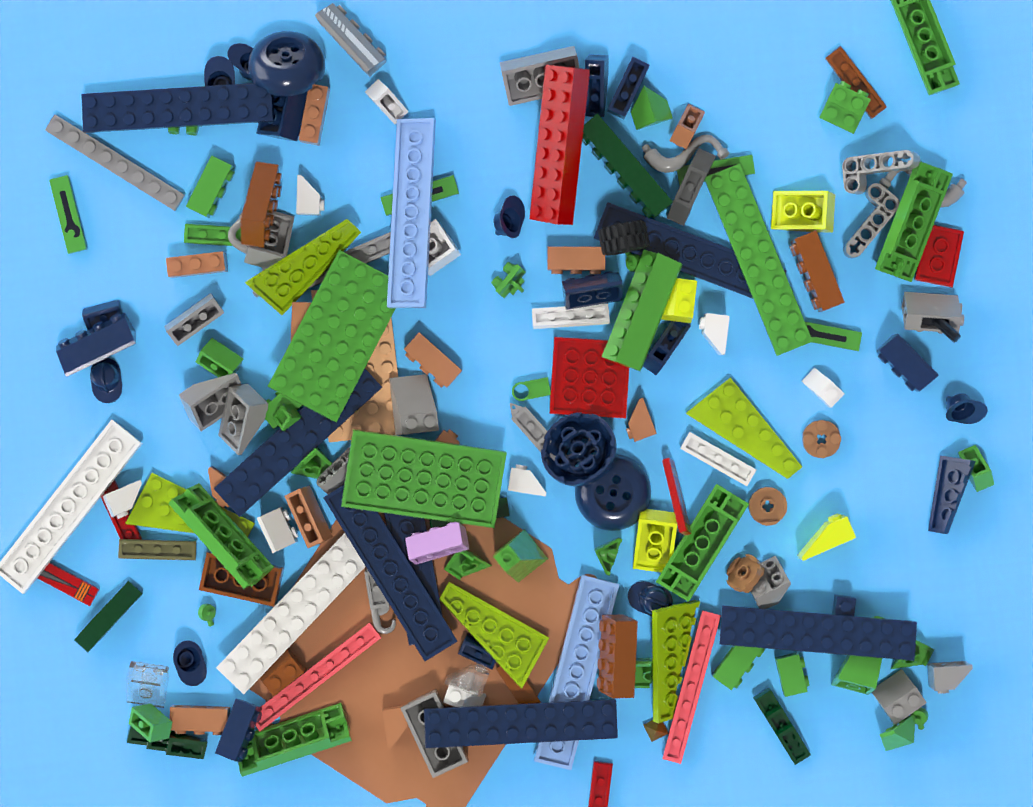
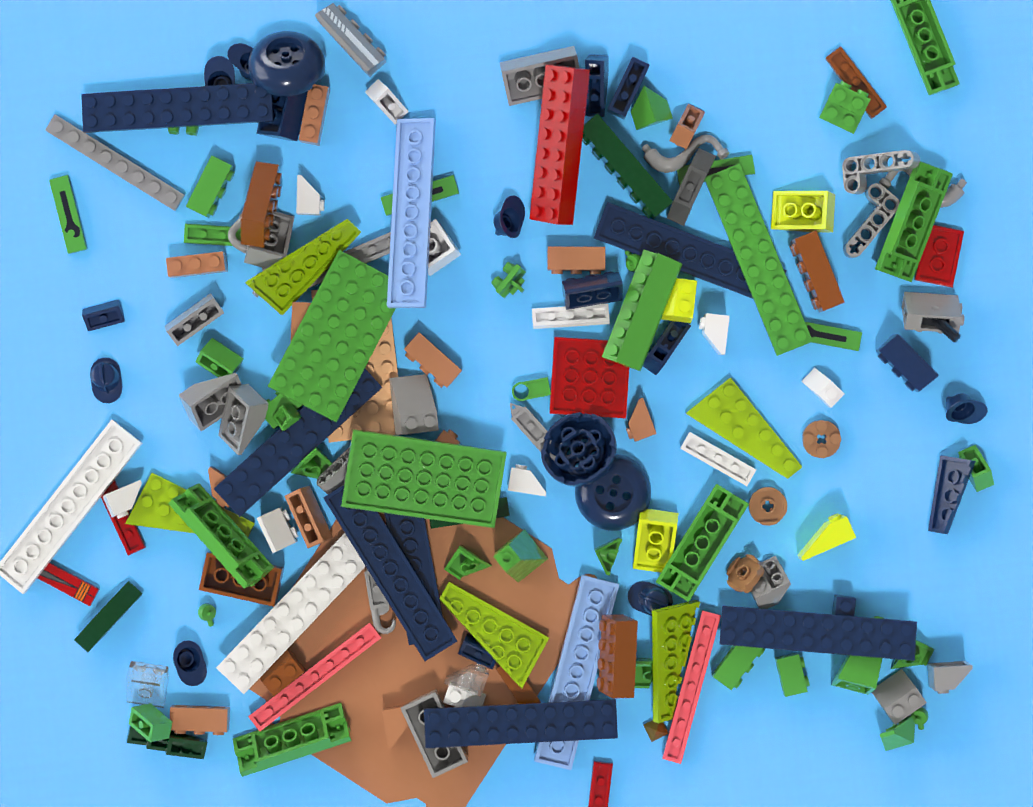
dark blue slope [56,313,136,377] -> none
olive tile [118,539,196,561] -> none
dark blue brick [215,699,262,762] -> none
lavender brick [405,522,469,564] -> none
black tyre [598,220,650,256] -> none
red tile [662,458,692,536] -> none
dark green slope [753,688,811,765] -> none

